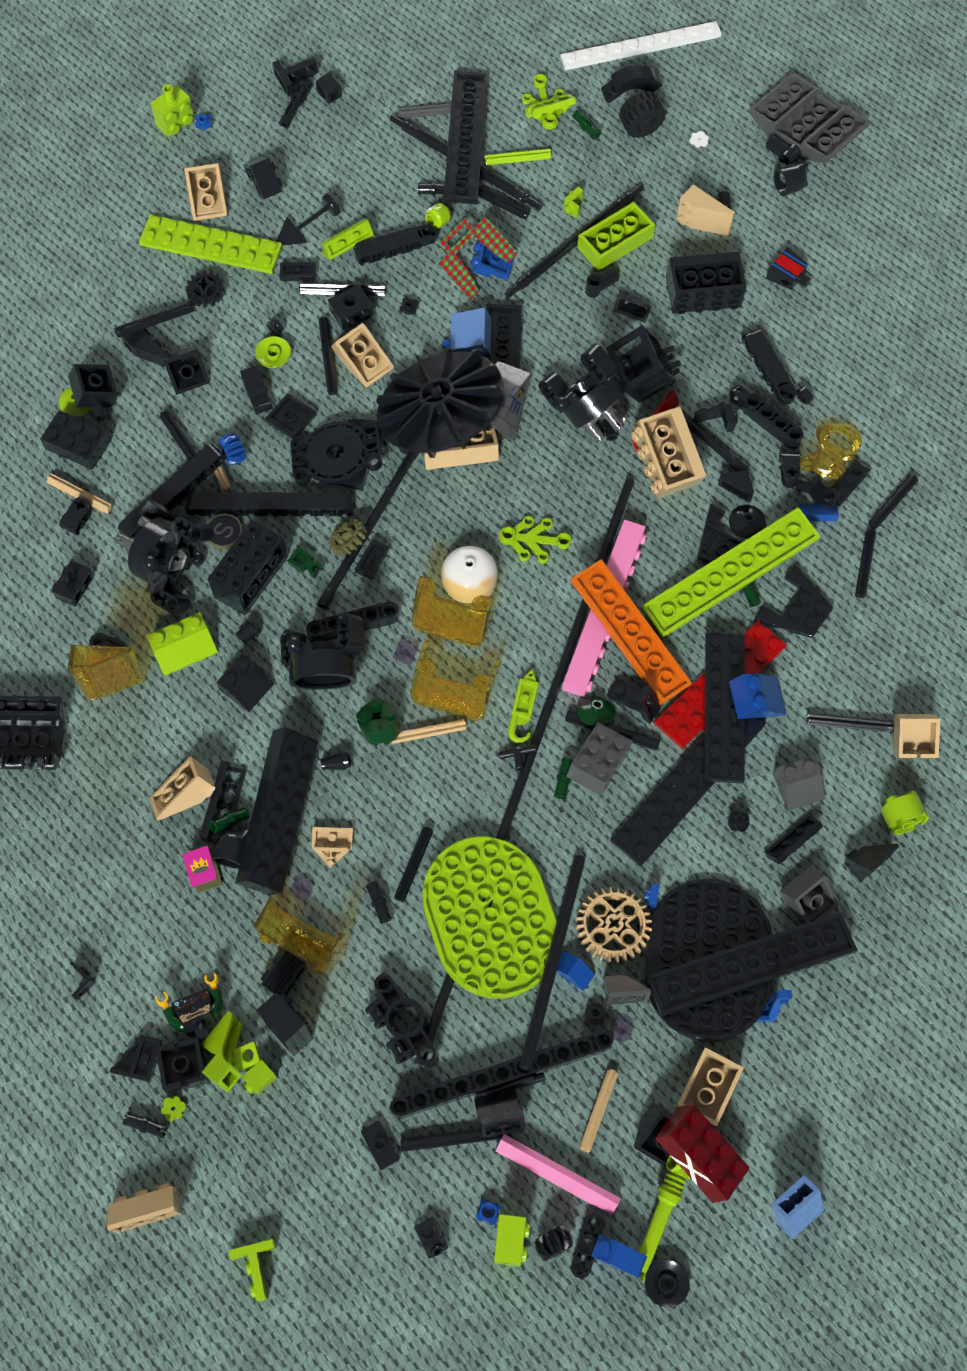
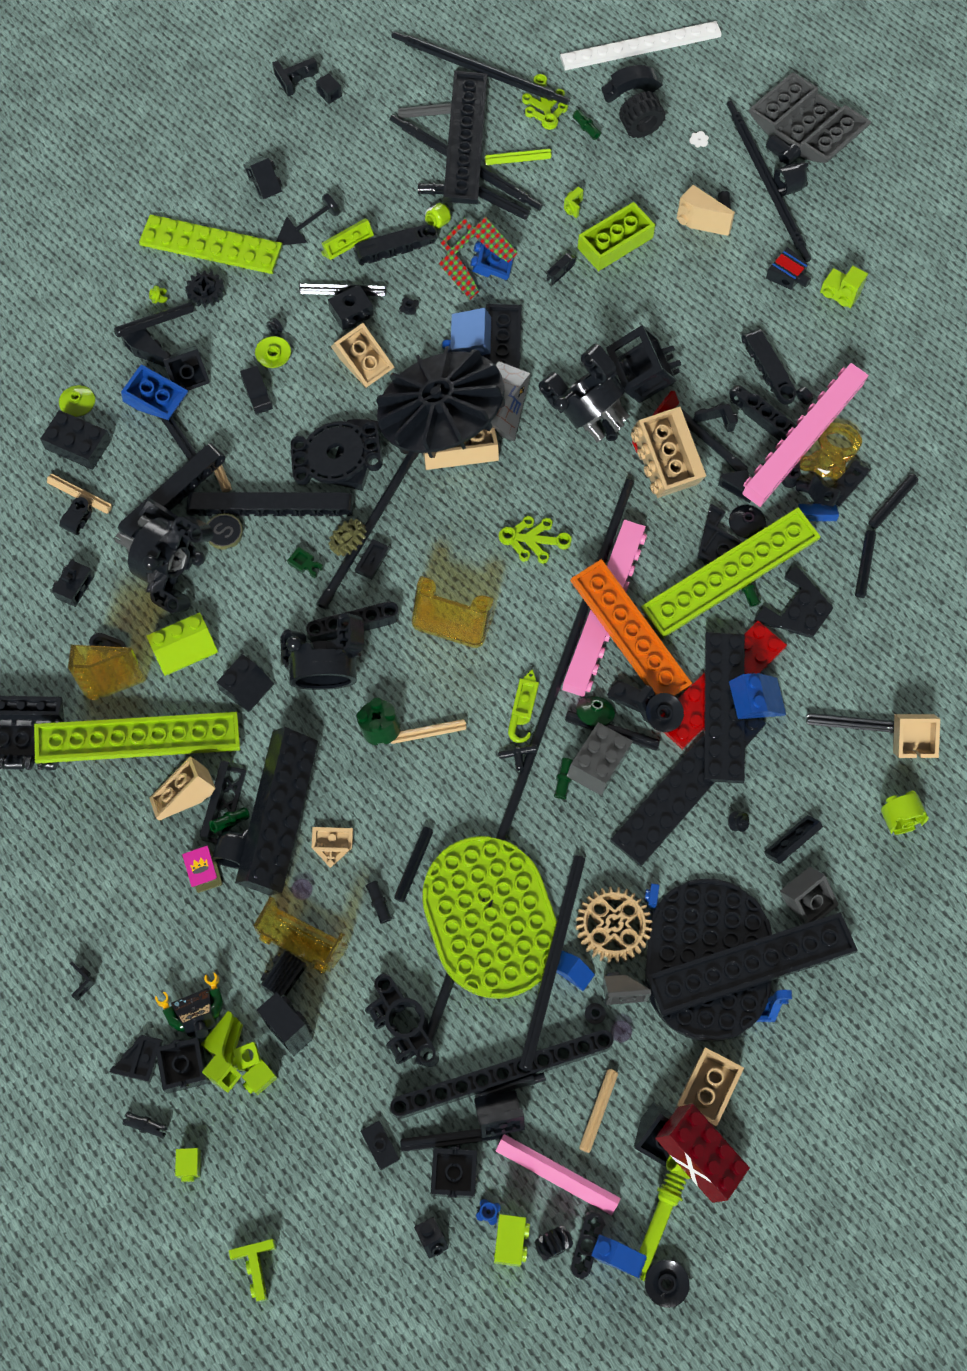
black brick [68,364,118,421] -> none
tan slope [107,1183,182,1233] -> none
lime brick [150,84,194,137] -> none
lime plant [161,1096,186,1122] -> none
tan slope [184,163,228,221] -> none
blue plate [195,114,212,130] -> none
black brick [207,520,288,616] -> none
blue gear [219,433,246,465] -> none
black piece [236,620,259,644] -> none
black plate [265,393,317,439] -> none
black pin [279,81,311,128] -> none
black plate [280,262,316,281] -> none
black axle [318,317,337,395] -> none
black cone [320,751,351,770] -> none
tile [393,640,418,665] -> none
clear yellow windscreen [410,639,500,721] -> none
white cylinder [441,546,498,603] -> none
black axle [504,184,644,299] -> none
lime plate [527,93,576,119] -> none
black piece [585,268,619,298] -> none
black slope [613,294,652,323] -> none
black brick [666,252,747,314] -> none
medium blue brick [772,1175,824,1240] -> none
dark grey slope [773,756,825,811] -> none
black slope [845,843,899,882] -> none
none -> lime plate [34,712,240,764]
none -> blue slope [121,364,188,420]
none -> lime plate [149,285,168,304]
none -> lime brick [175,1148,201,1182]
none -> black axle [391,31,570,105]
none -> black brick [430,1147,477,1199]
none -> black piece [546,253,576,285]
none -> black dish [645,693,684,732]
none -> black axle [726,101,811,262]
none -> bright pink brick [743,363,869,507]
none -> lime brick [820,266,868,308]

